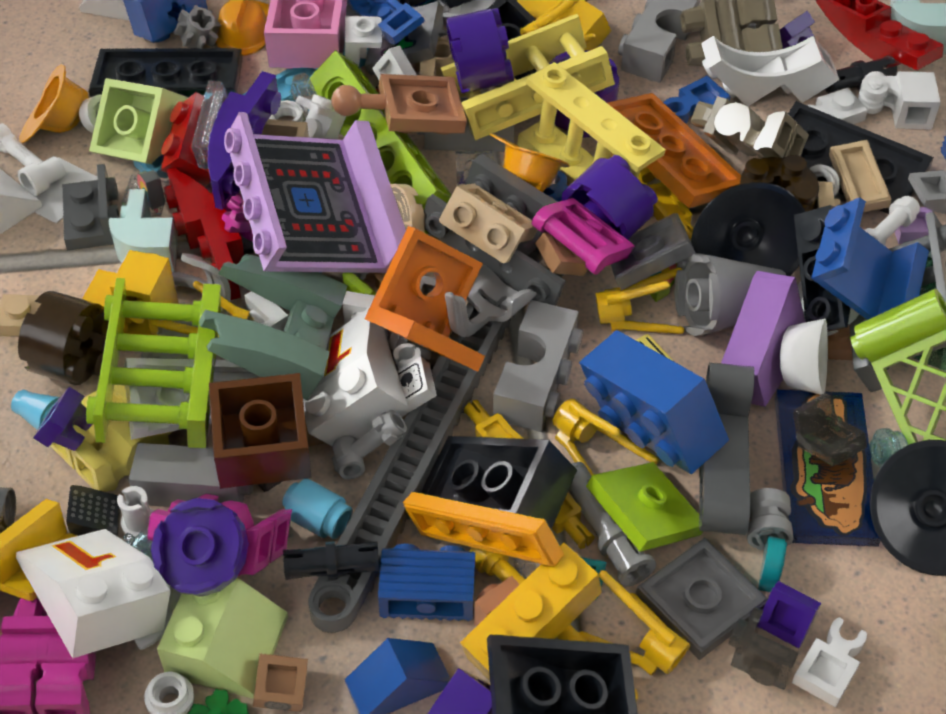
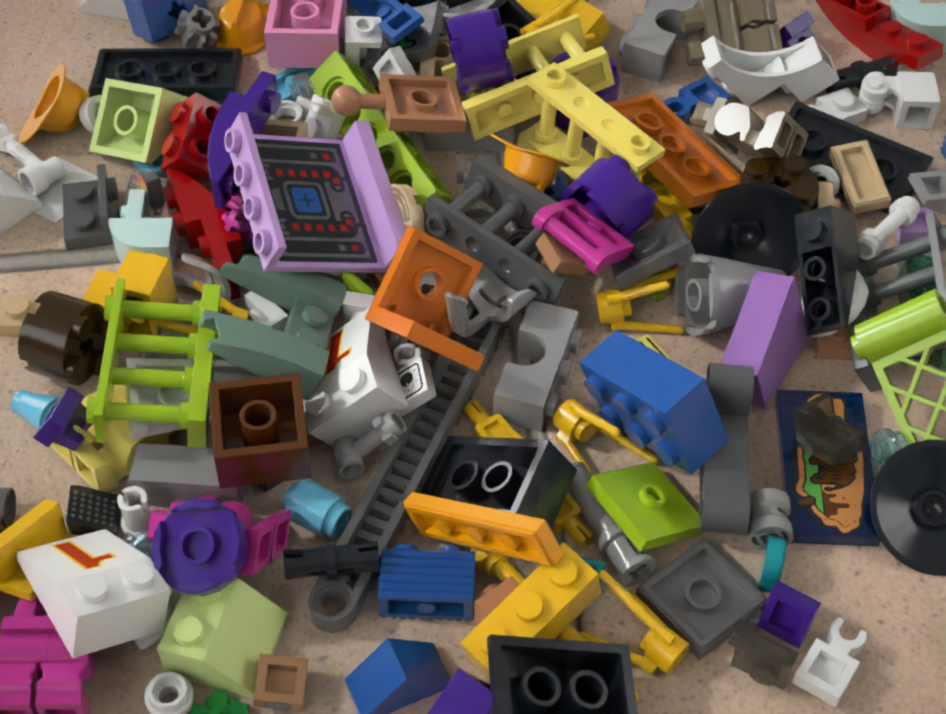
clear tile [191,81,227,169] -> none
tan bracket [439,184,538,263] -> none
white piece [780,318,828,395] -> none
blue panel [811,197,929,320] -> none

